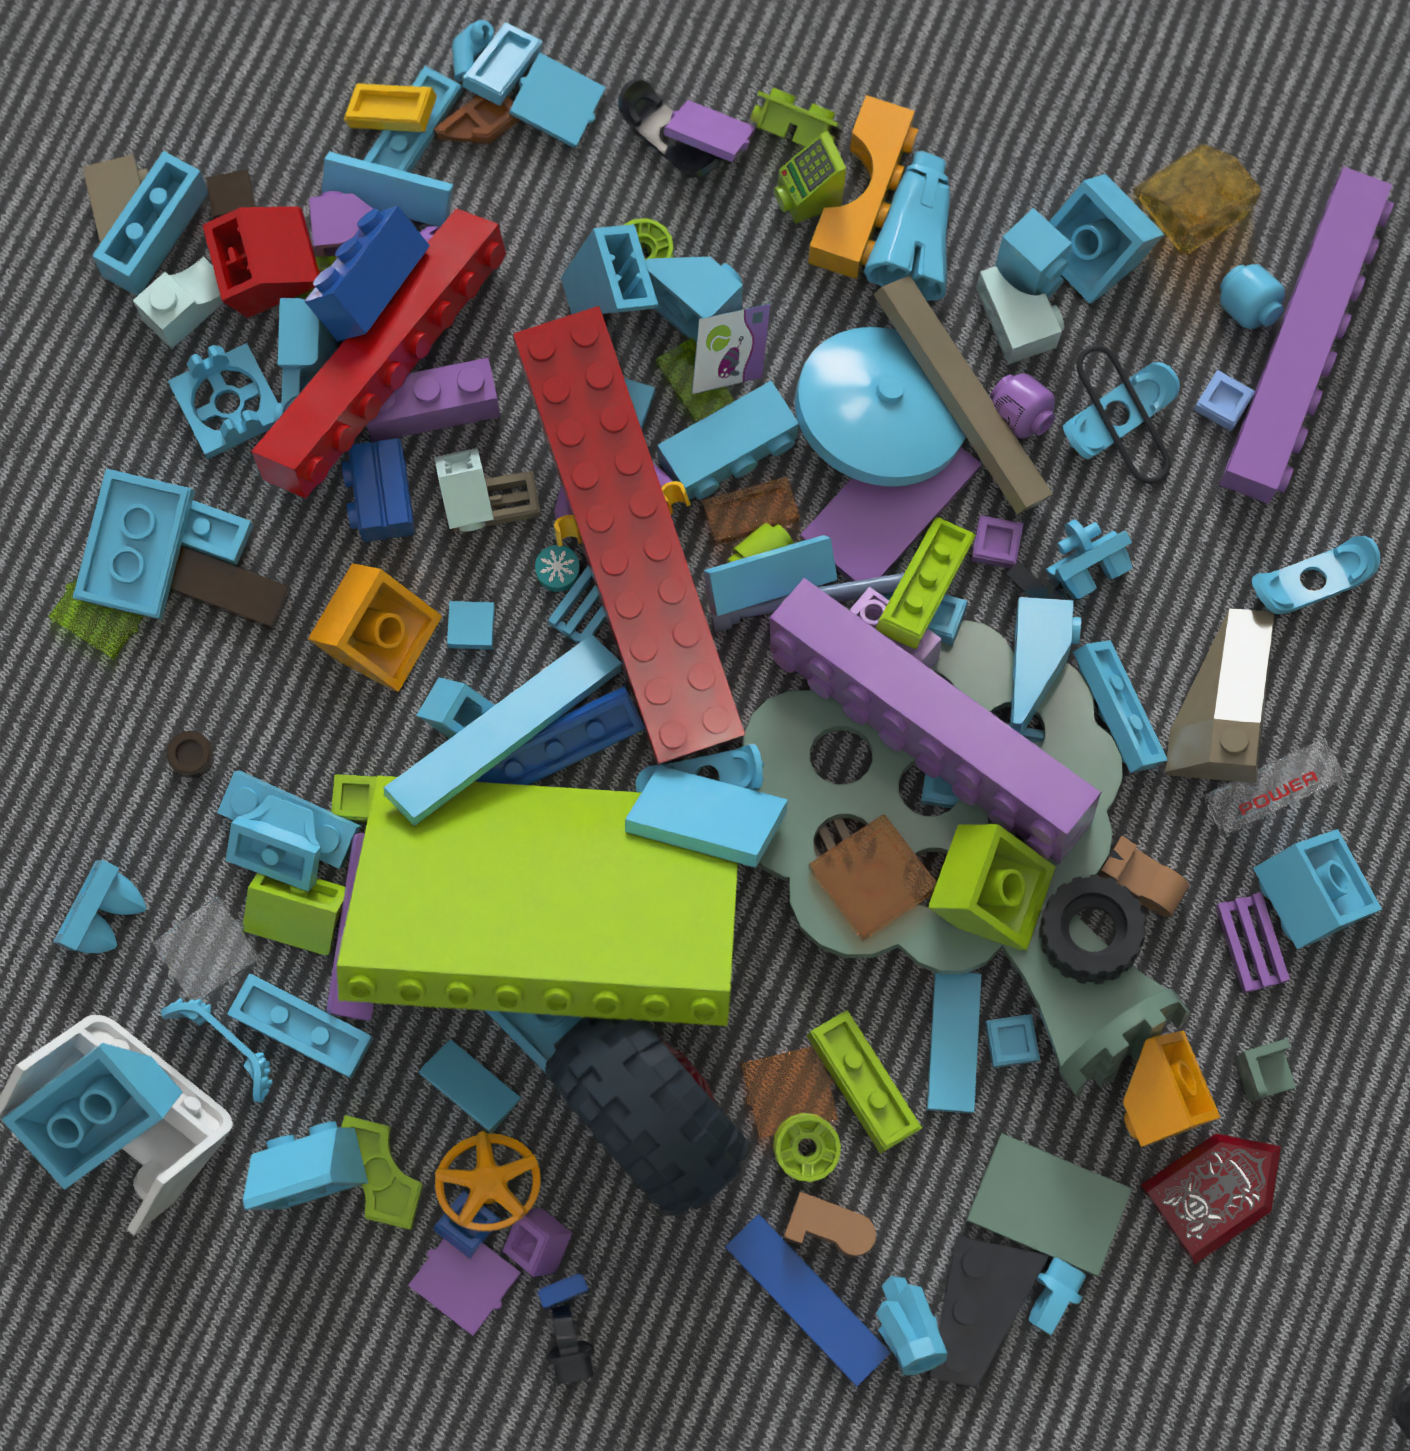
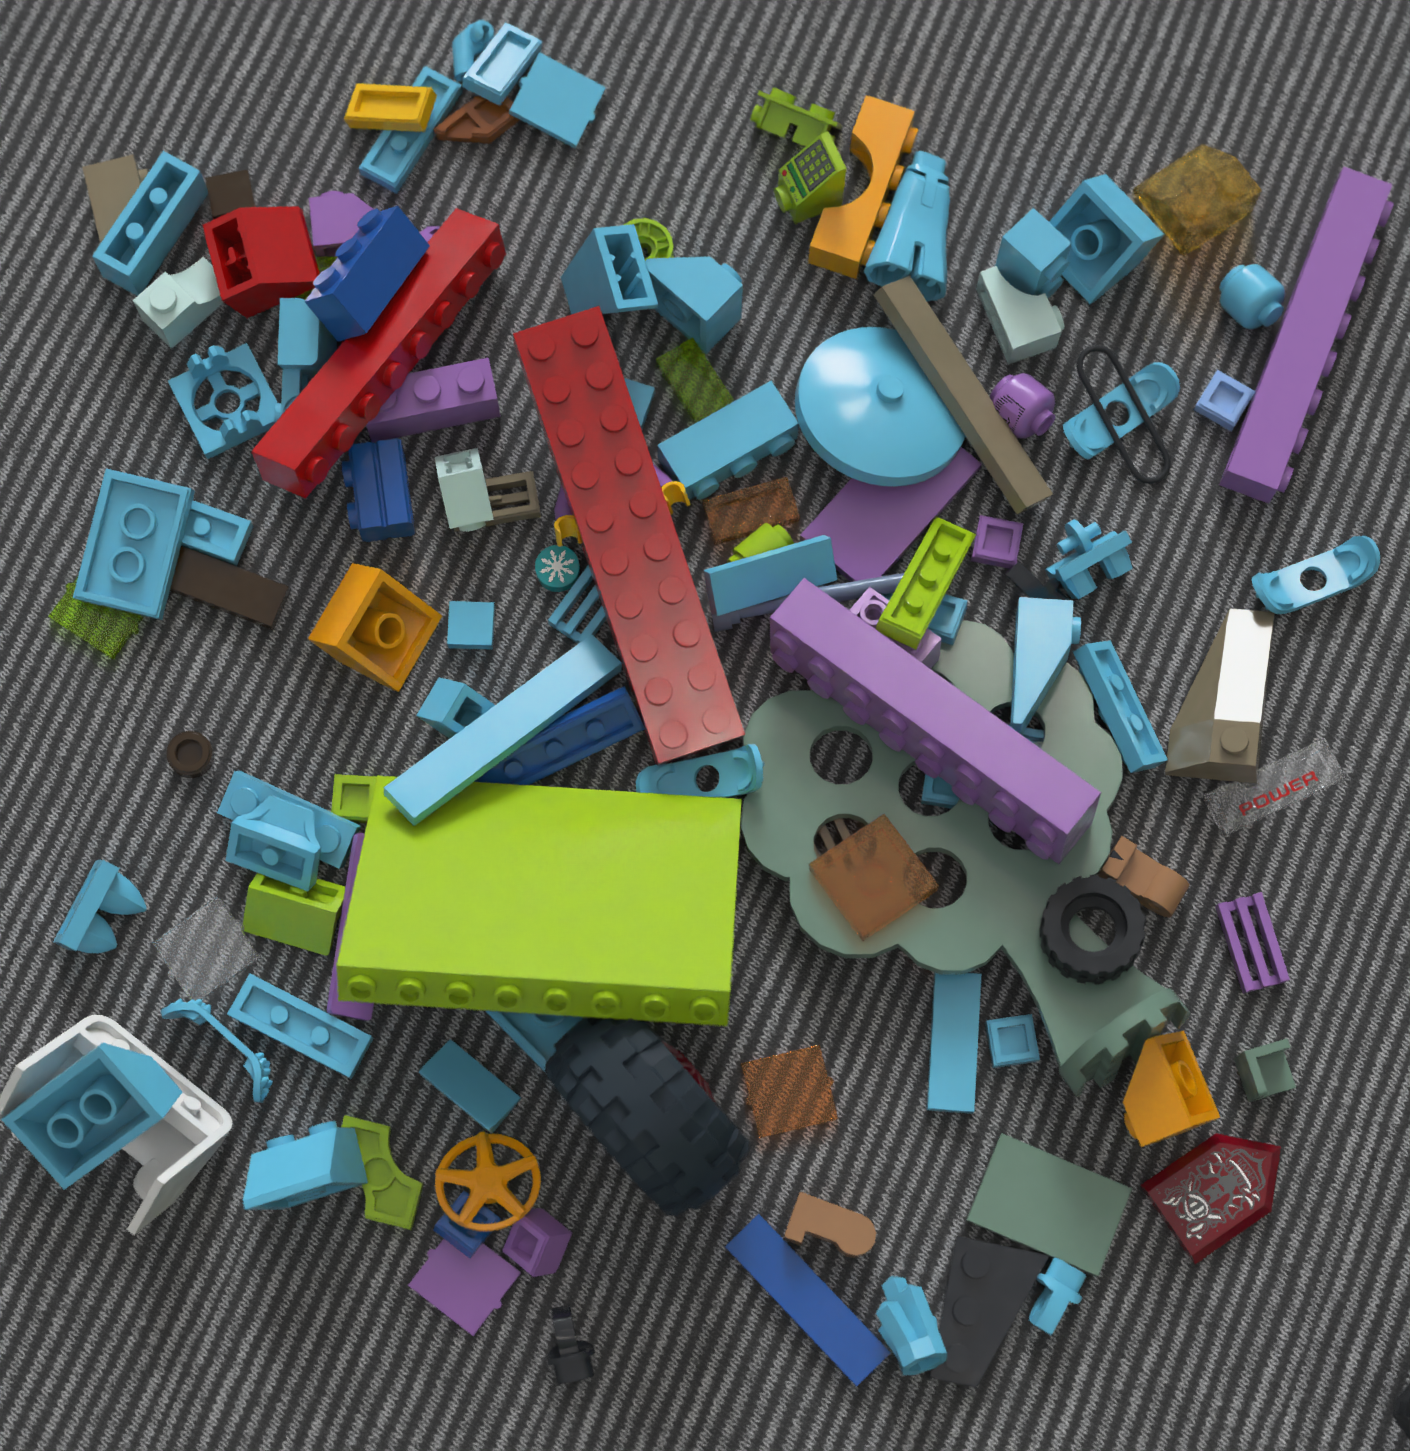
medium azure tile [322,152,453,226] -> none
blue tile [538,1273,590,1310] -> none
black piece [618,79,724,178] -> none
medium azure tile [625,765,788,868] -> none
medium lavender piece [663,100,756,162] -> none
sticker [692,304,770,394] -> none
lime wheel [773,1113,841,1182] -> none
lime tile [806,1010,922,1154] -> none
lime slope [928,824,1056,950] -> none
medium azure slope [1253,829,1382,950] -> none

